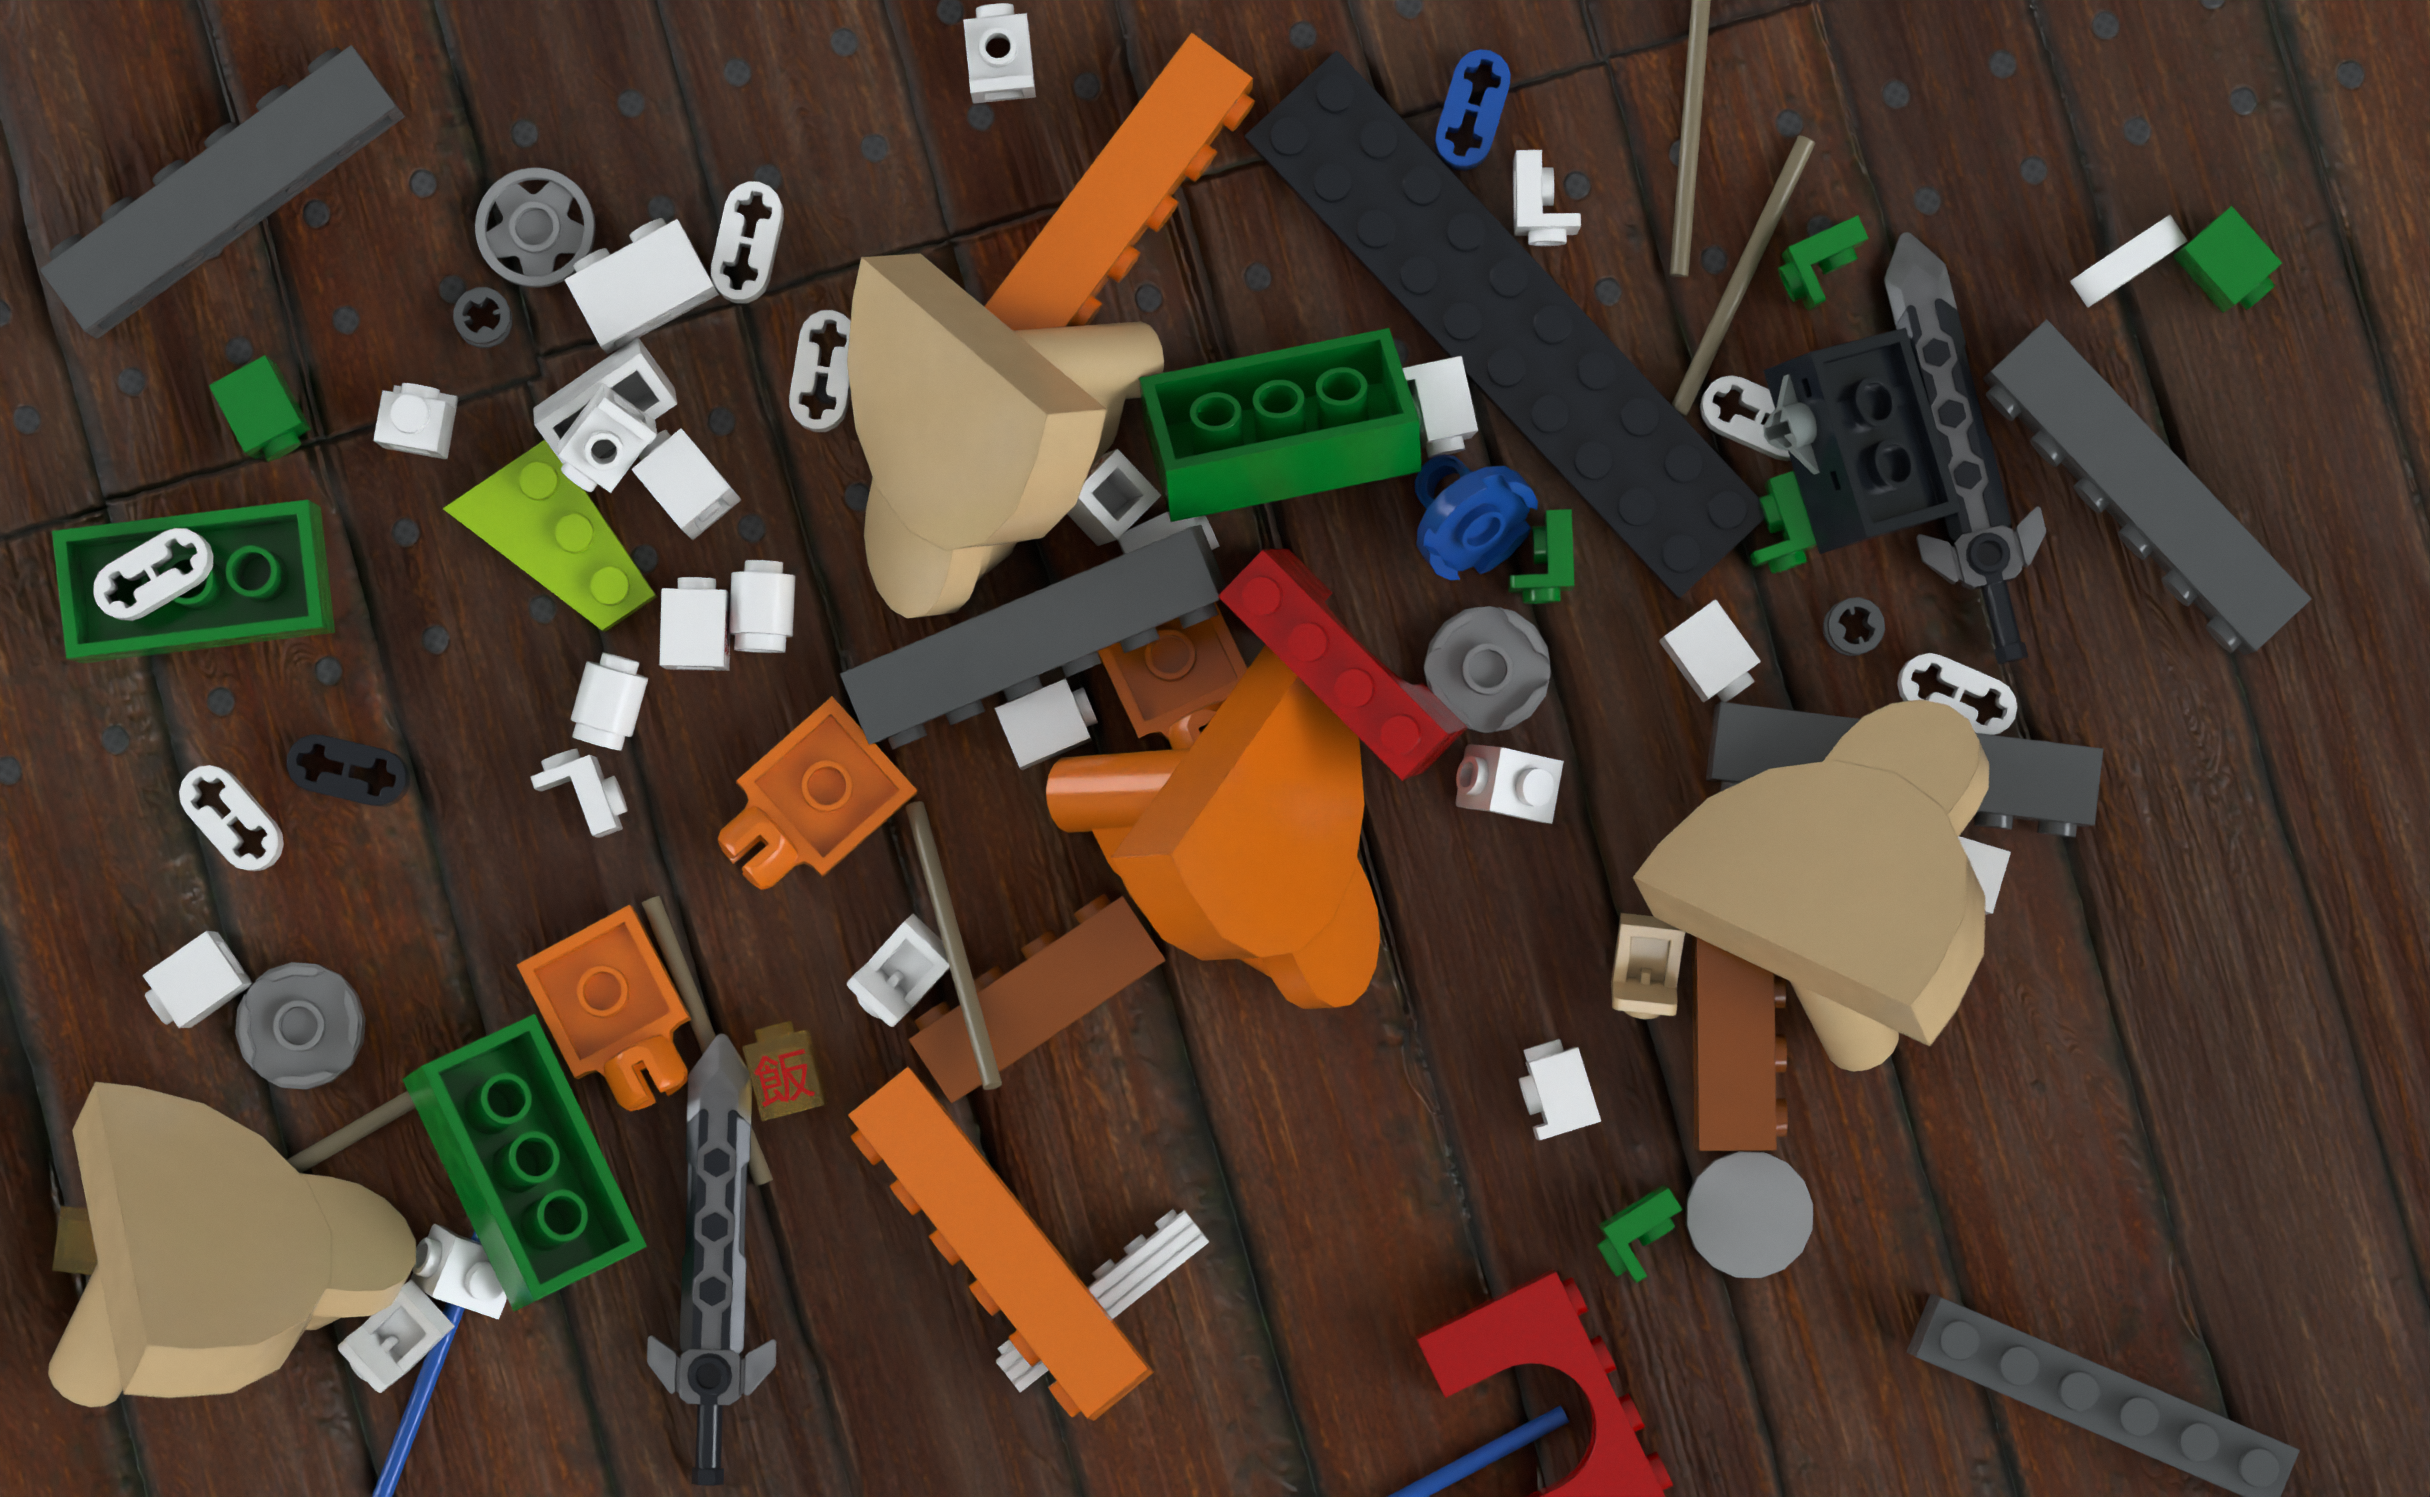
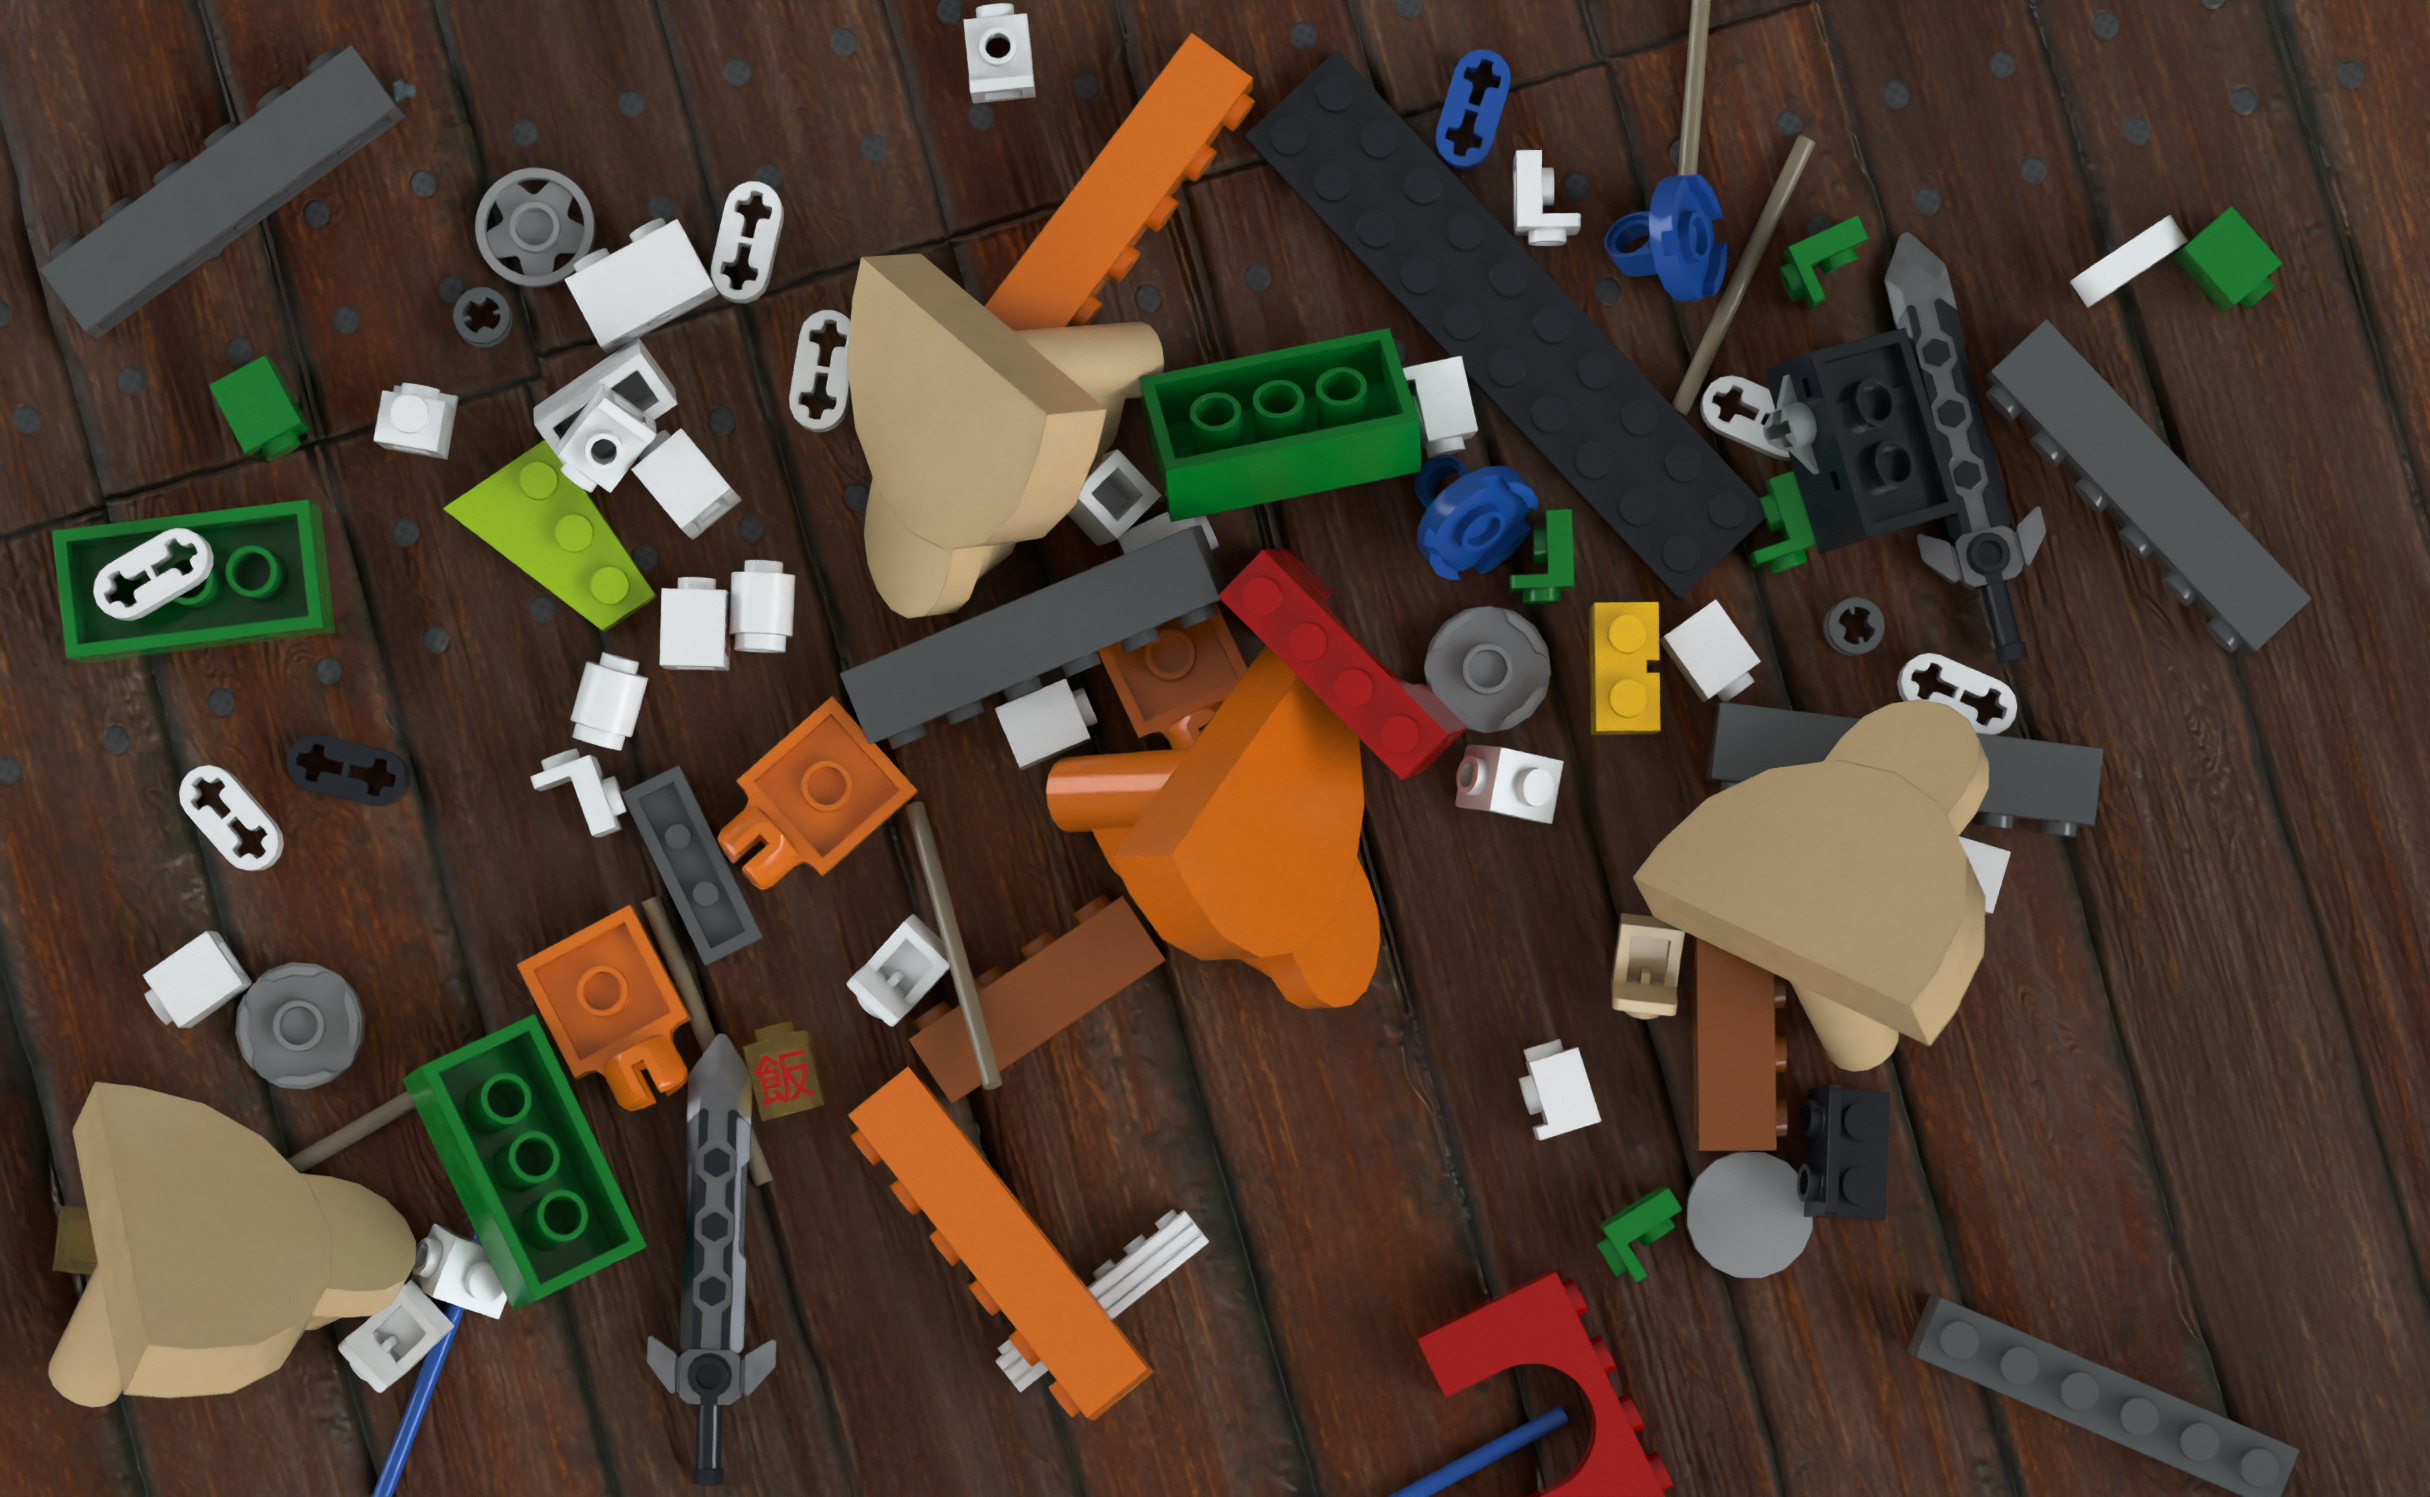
none -> clear light blue piece [393,77,416,103]
none -> dark grey plate [621,765,764,966]
none -> yellow piece [1589,602,1660,735]
none -> blue tile [1604,174,1727,303]
none -> black bracket [1797,1085,1890,1222]

